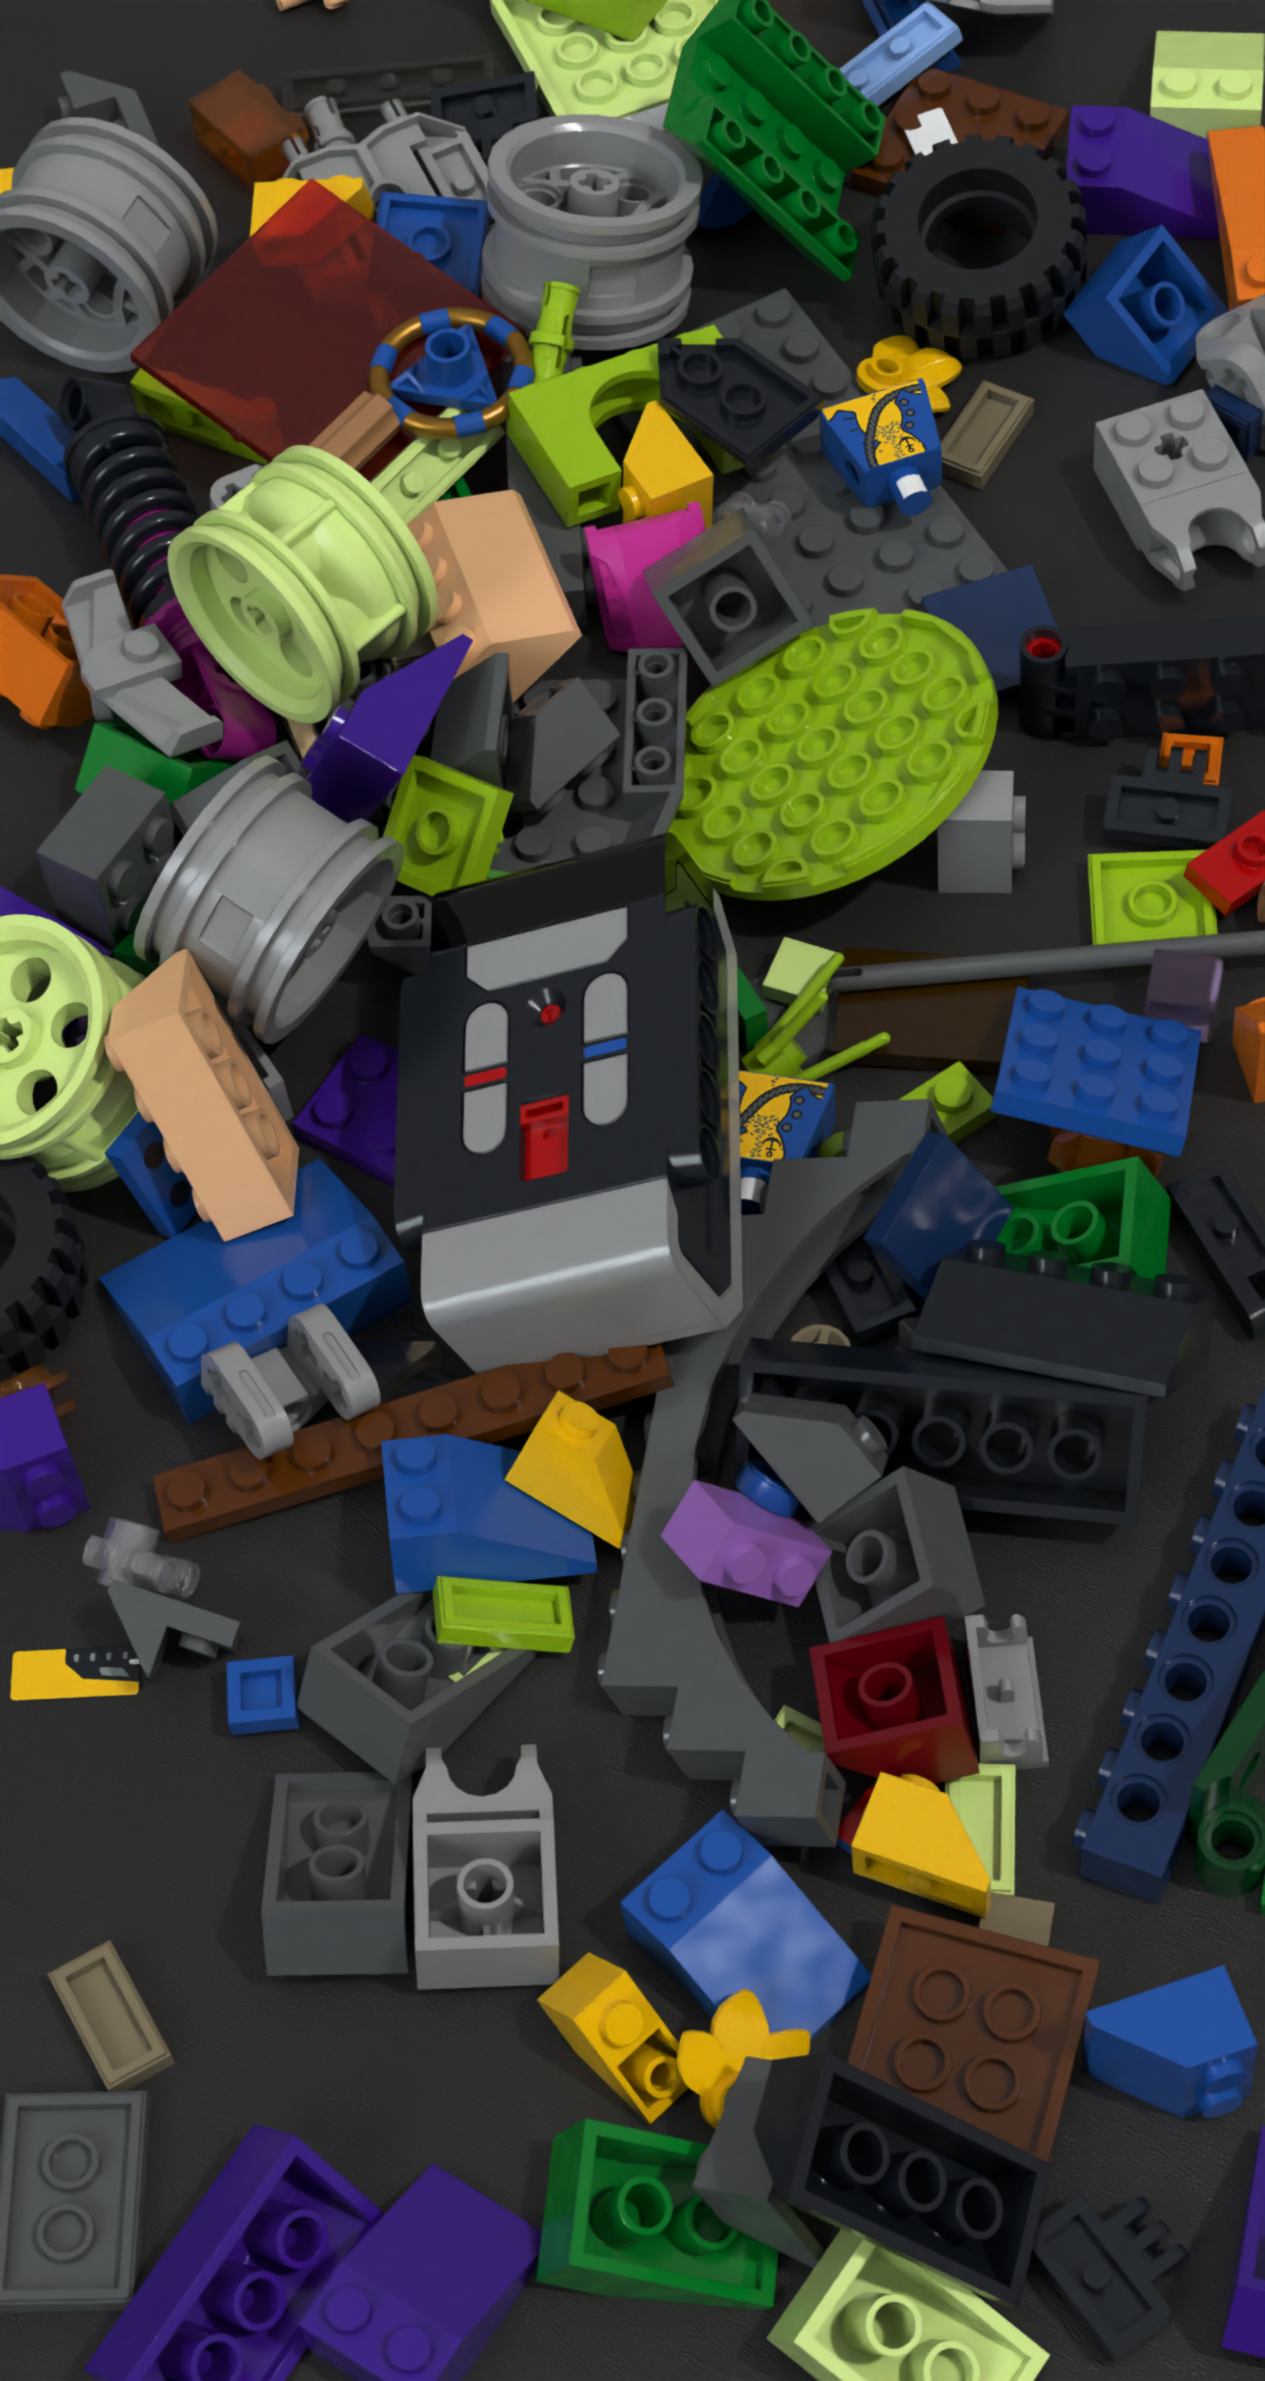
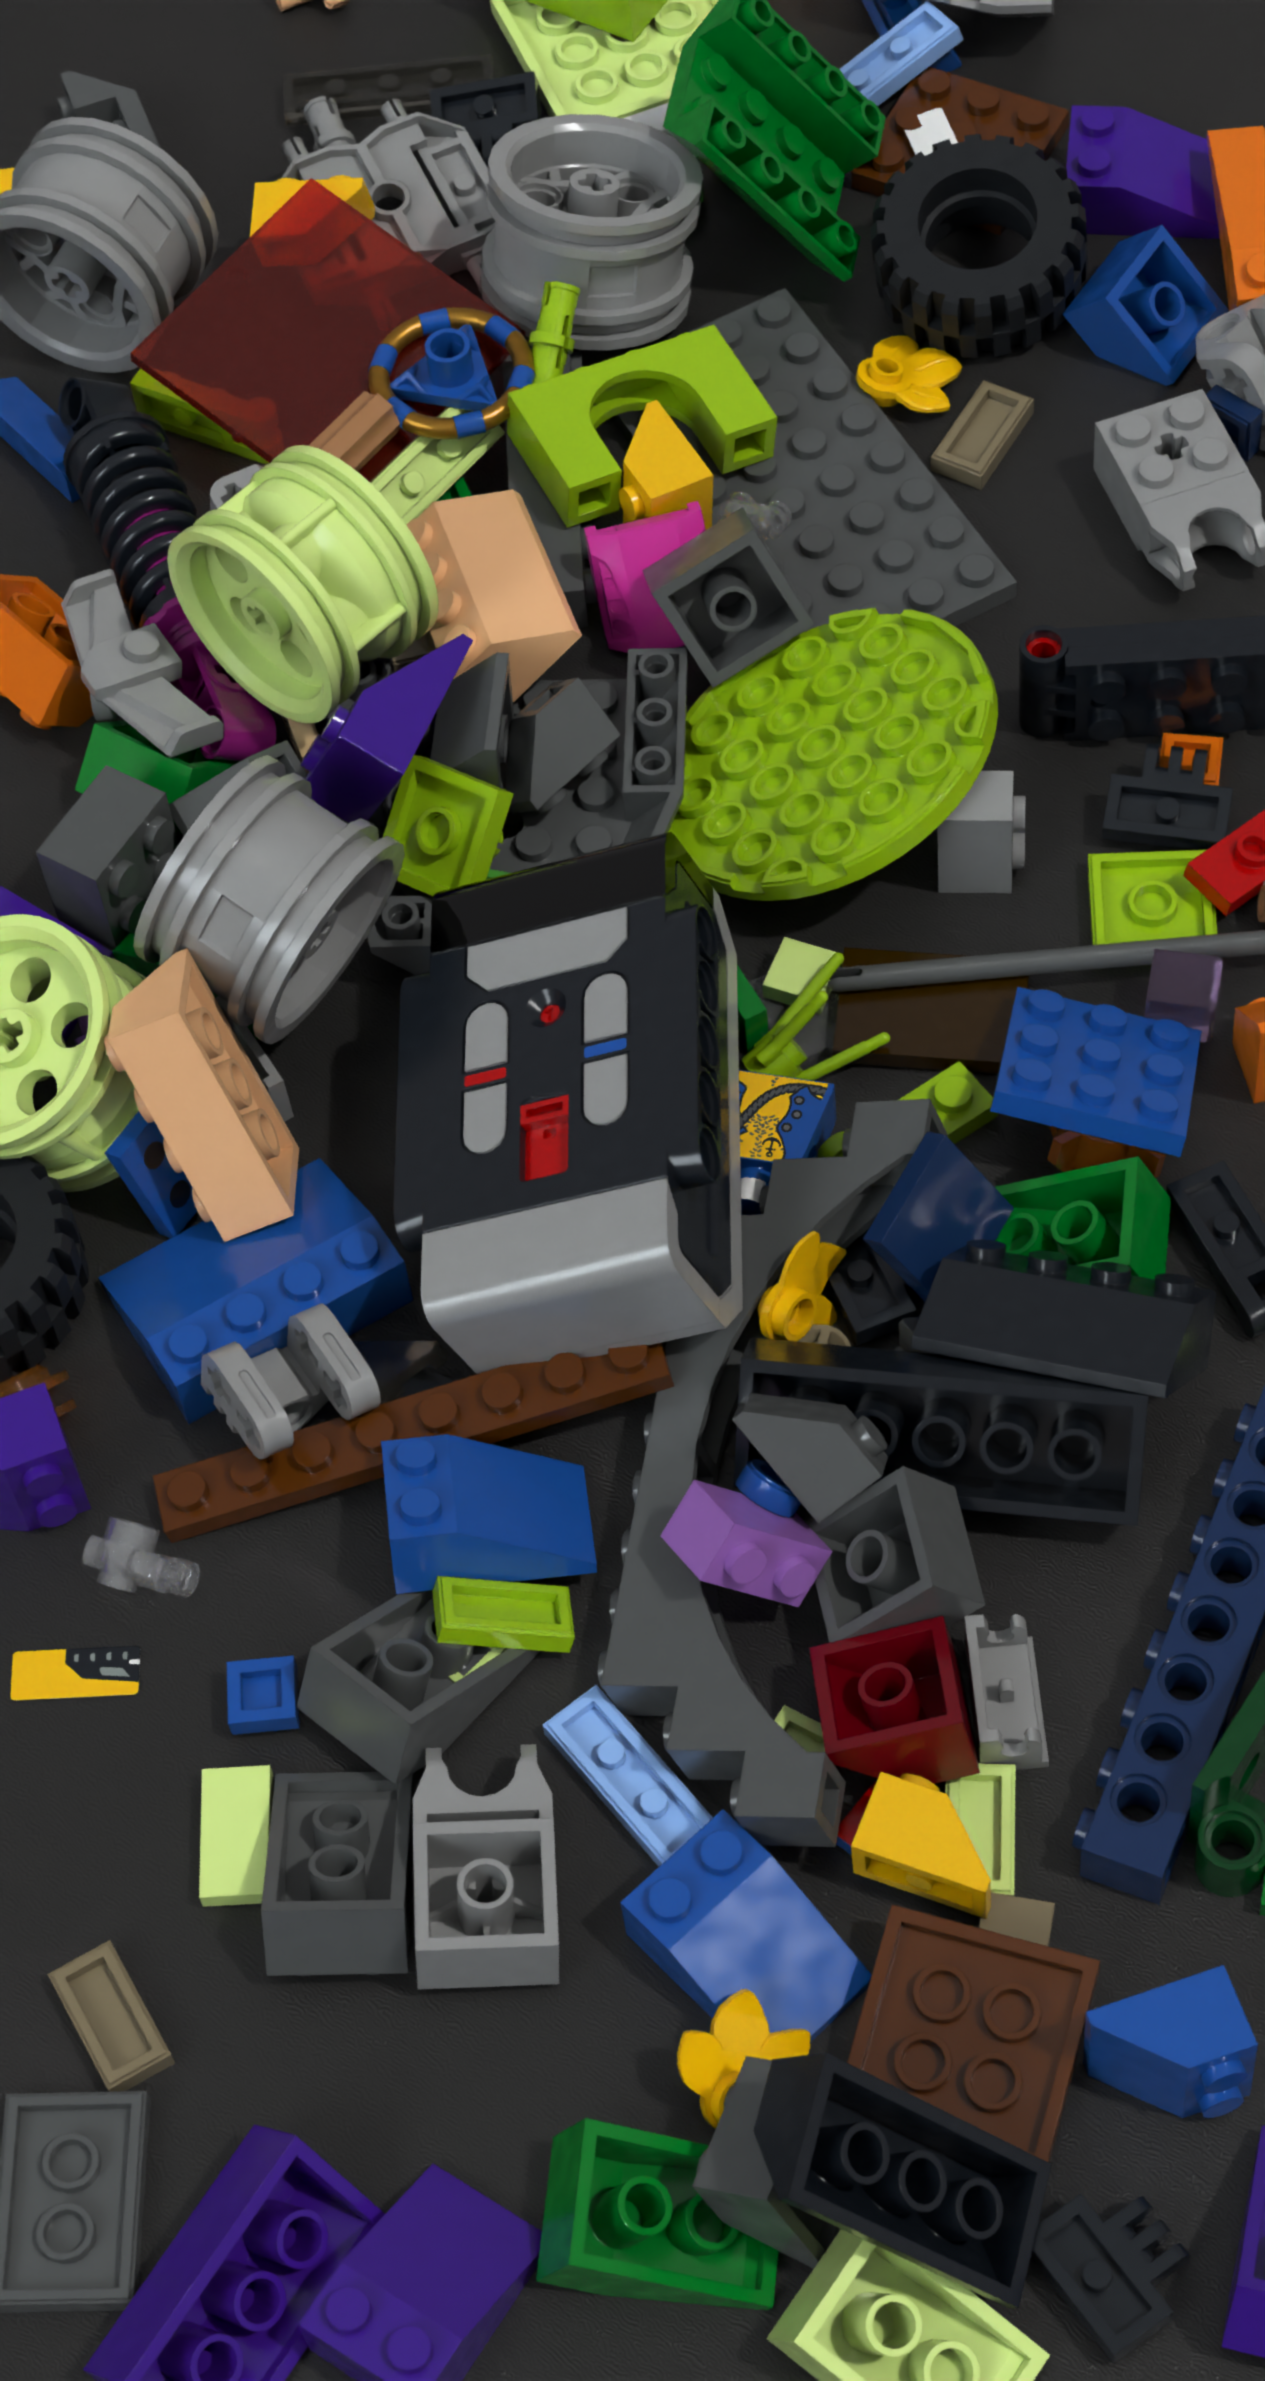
dark grey slope [107,1579,244,1682] -> none
clear orange brick [188,70,309,192] -> none
dark purple plate [292,1033,399,1187] -> none
blue tile [367,191,491,306] -> none
yellow slope [505,1390,635,1549] -> none
yellow slope [537,1952,688,2124] -> none
black tile [657,338,825,468] -> none
blue tile [697,172,753,228] -> none
blue torso [819,378,942,516] -> none
dark blue tile [919,564,1058,699] -> none
yellowish green slope [1150,31,1265,139] -> none
none -> yellowish green tile [199,1765,273,1907]
none -> light blue tile [543,1685,713,1867]
none -> yellow plate [758,1231,847,1341]

